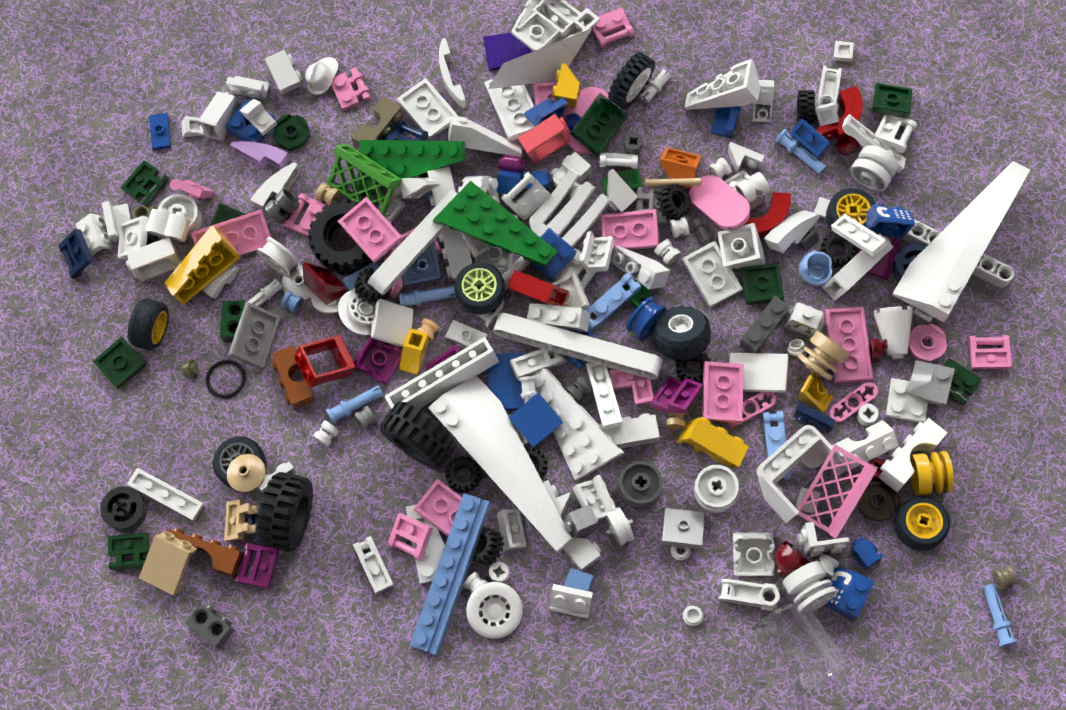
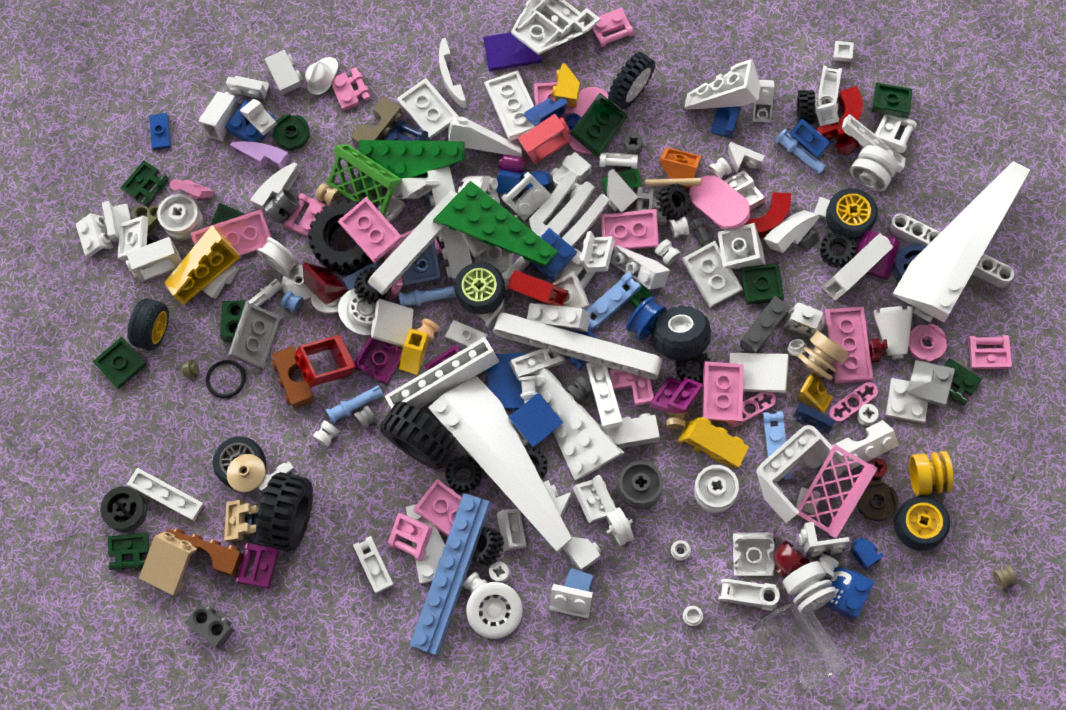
dark blue plate [58,229,94,279] -> none
white brick [146,207,191,242] -> none
white slope [182,116,204,137] -> none
white sticker [488,29,592,89] -> none
flat silver slope [564,504,598,537] -> none
white pin [639,70,671,104] -> none
plate [662,508,705,549] -> none
white wheel [735,172,770,205] -> none
light blue hair [799,251,832,286] -> none
white plate [831,214,887,257] -> none
blue slope [866,204,915,238] -> none
white arch [879,418,947,493] -> none
light blue pin [982,584,1017,647] -> none

